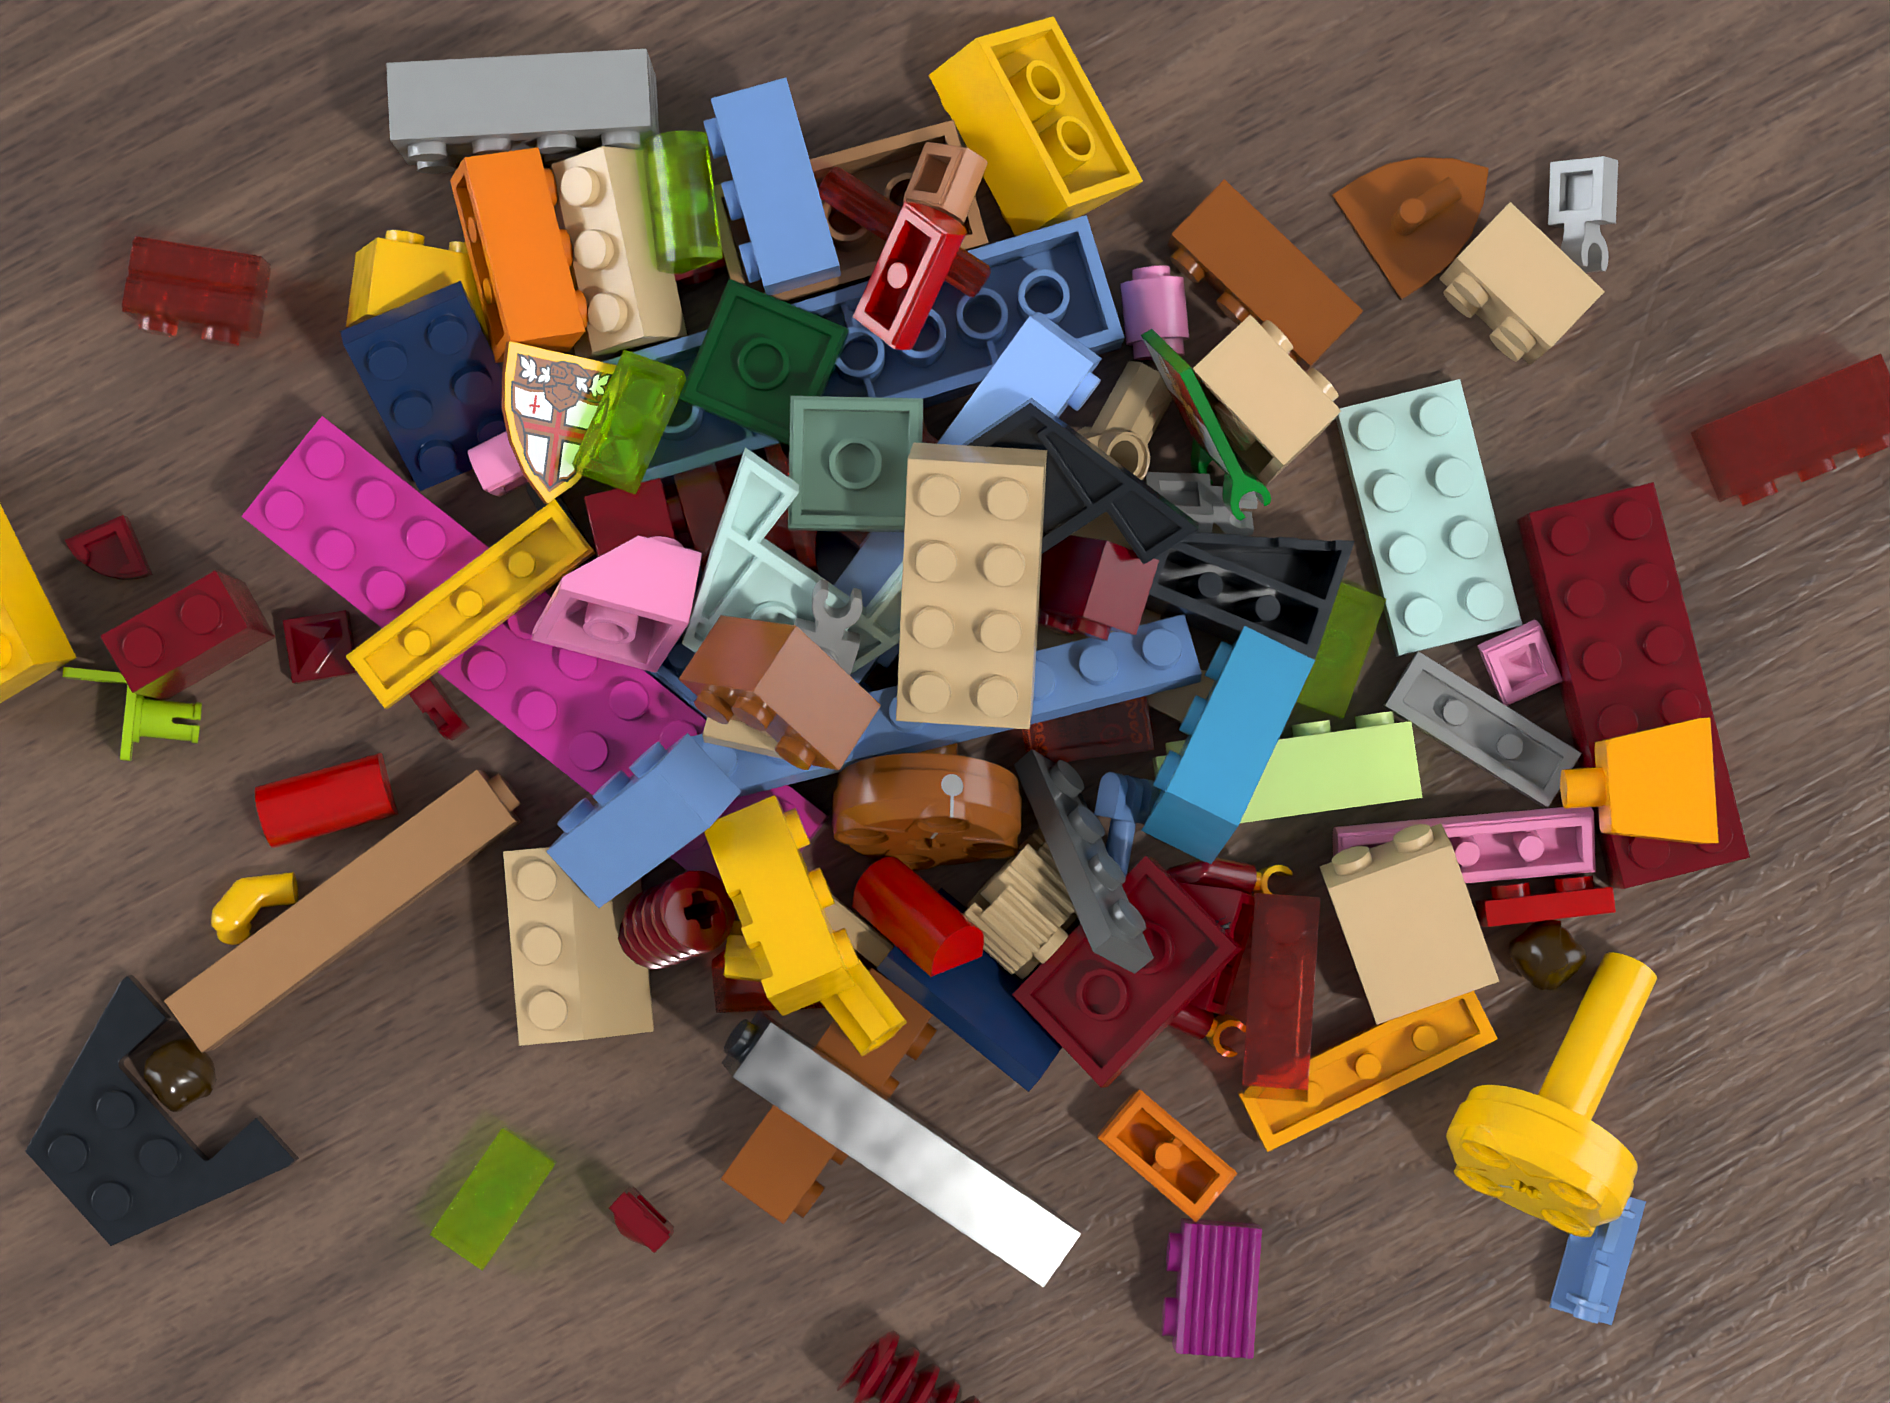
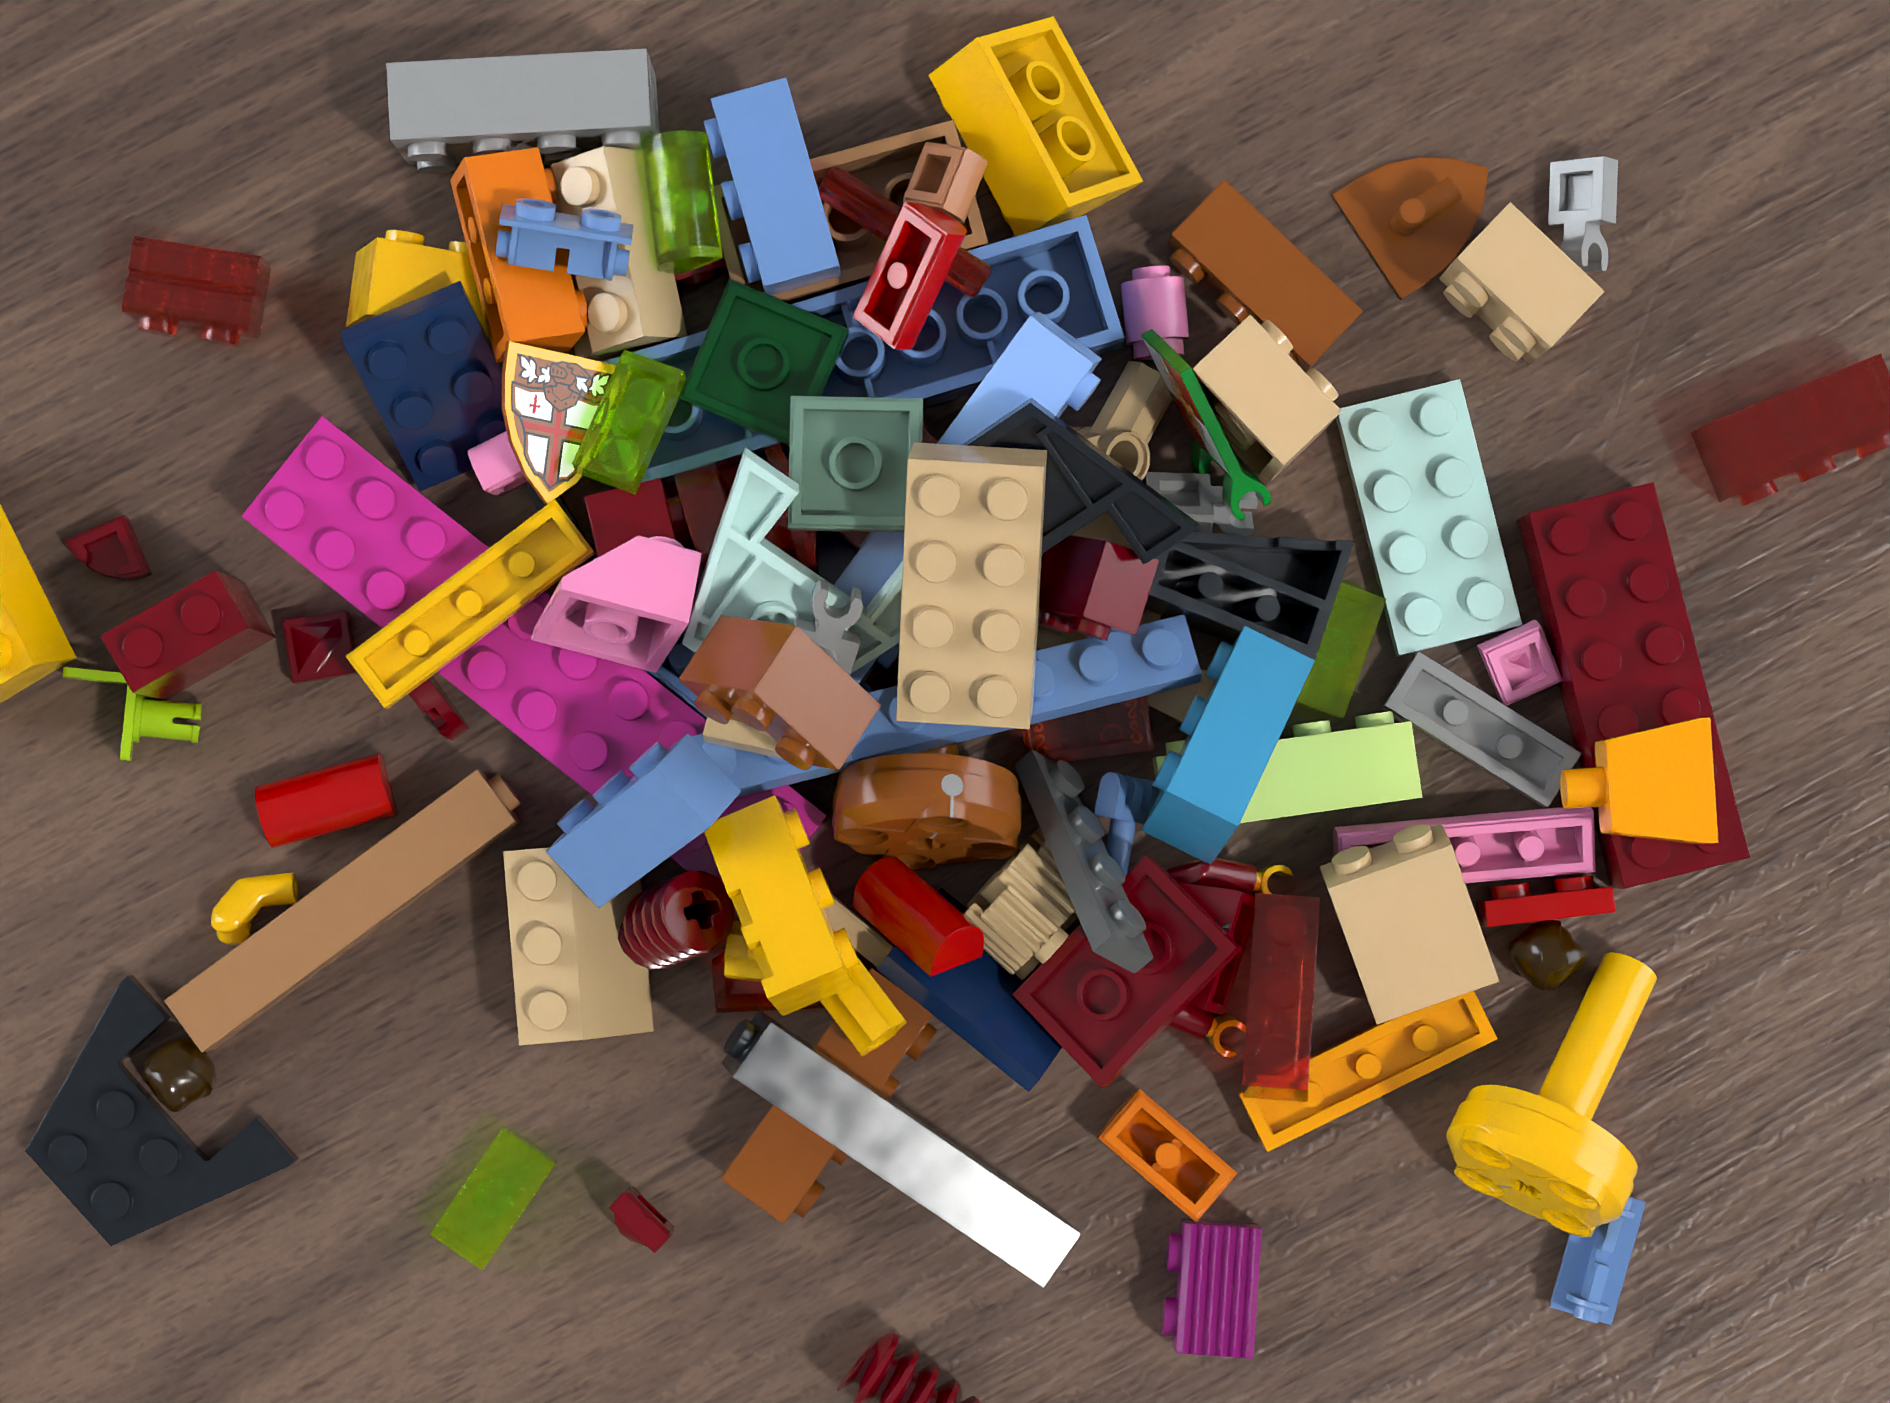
none -> medium blue hinge [495,198,633,281]

